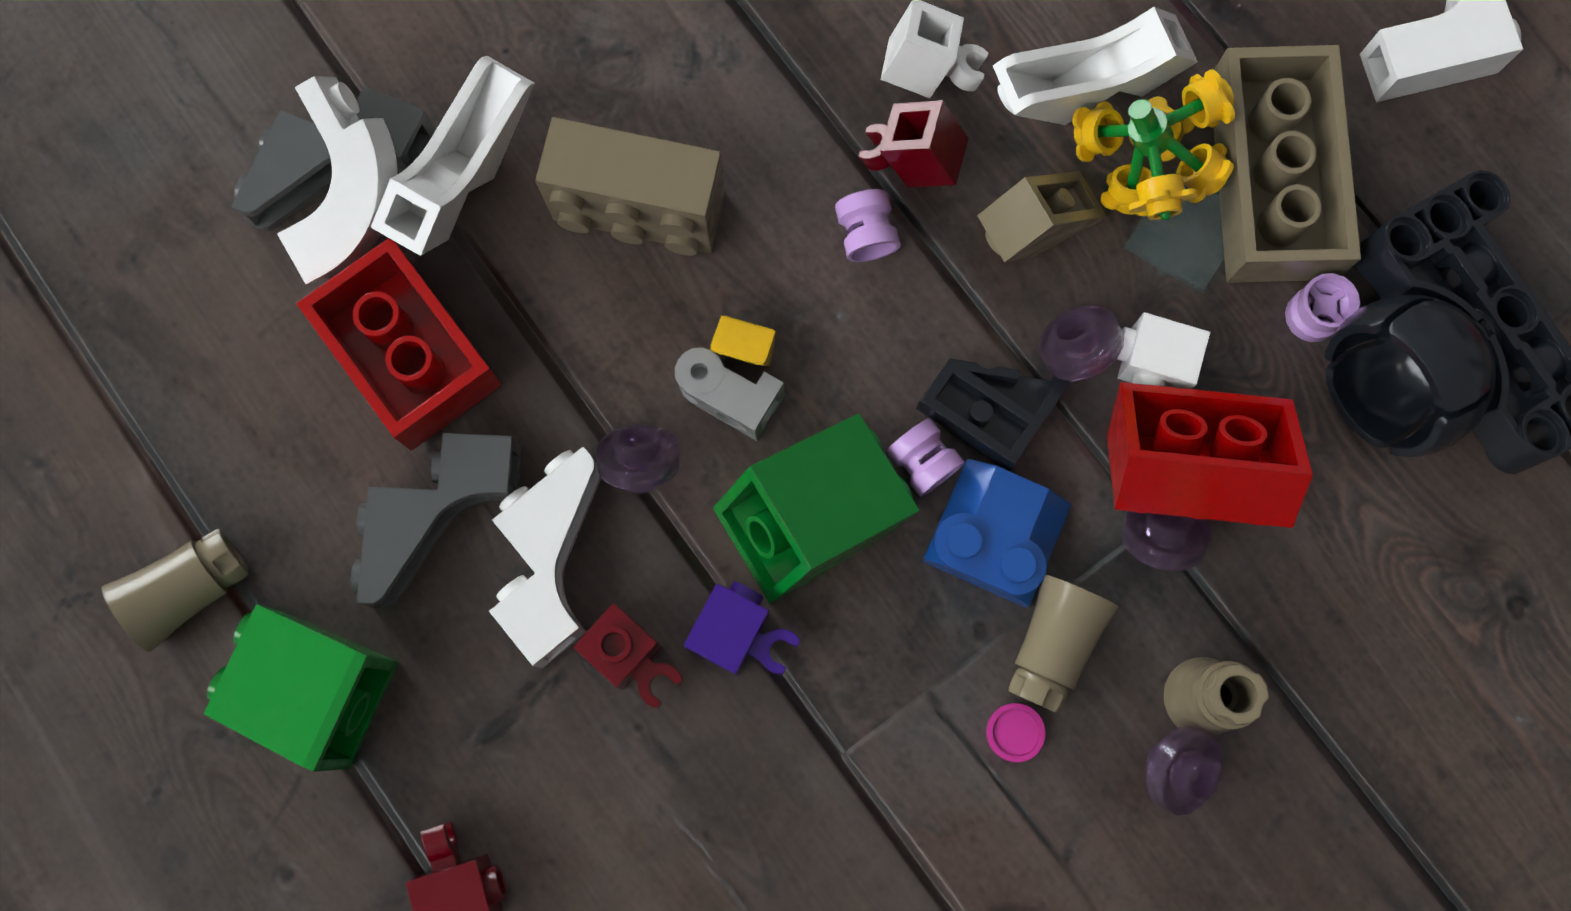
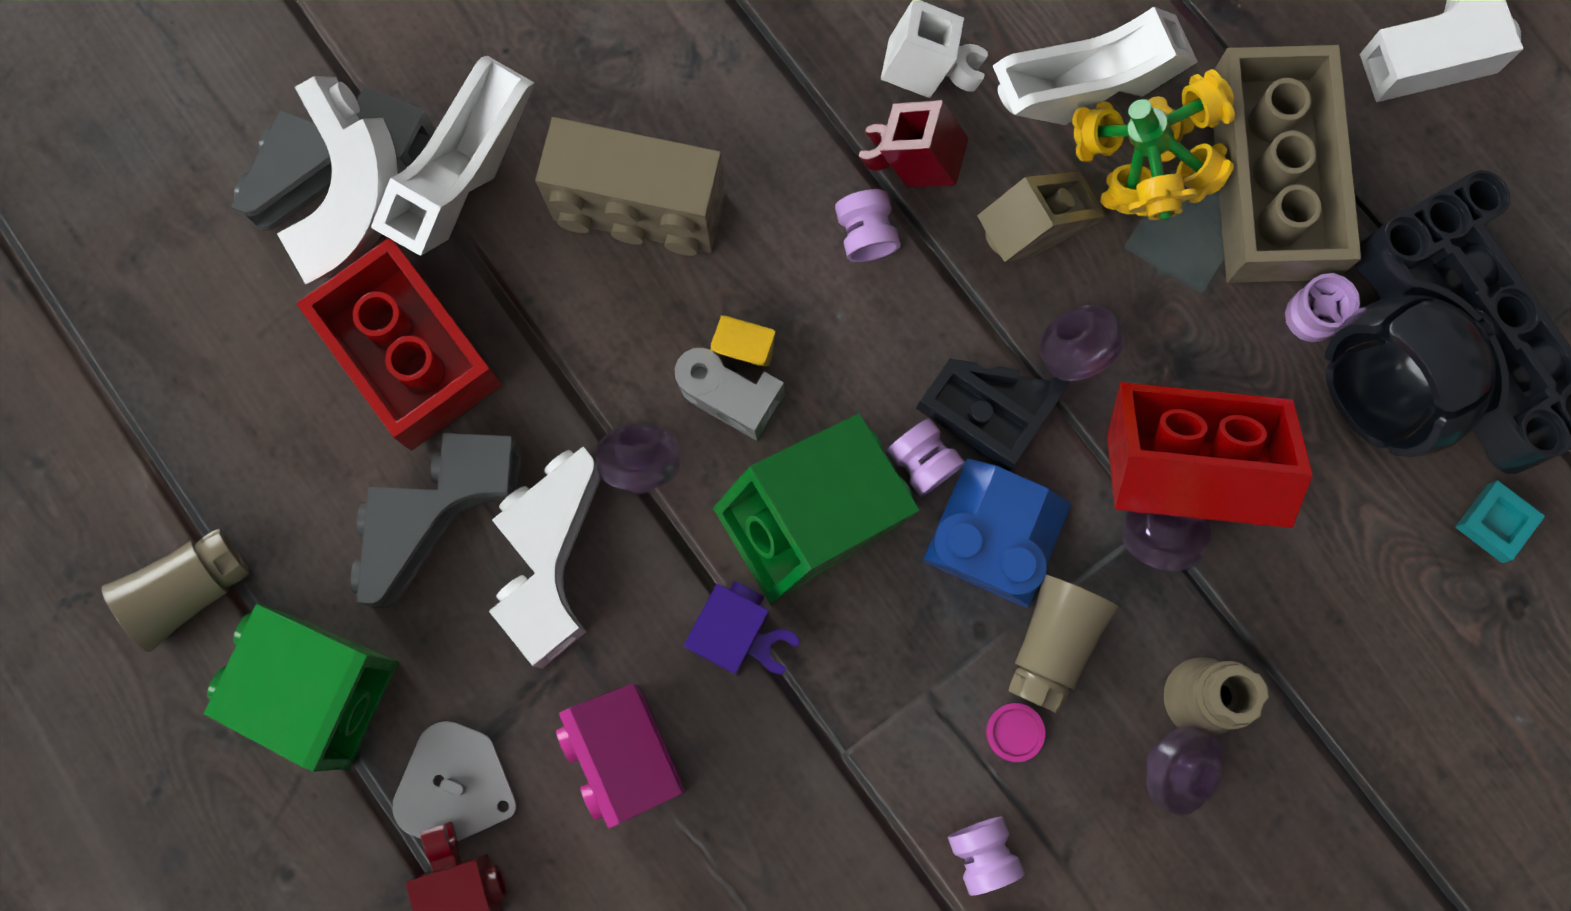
dark red brick [573,603,684,709] -> none
white brick [1114,312,1210,389] -> none
none -> light grey piece [392,721,518,841]
none -> dark pink slope [556,683,686,829]
none -> lavender wheel [948,816,1025,896]
none -> teal plate [1455,480,1545,563]

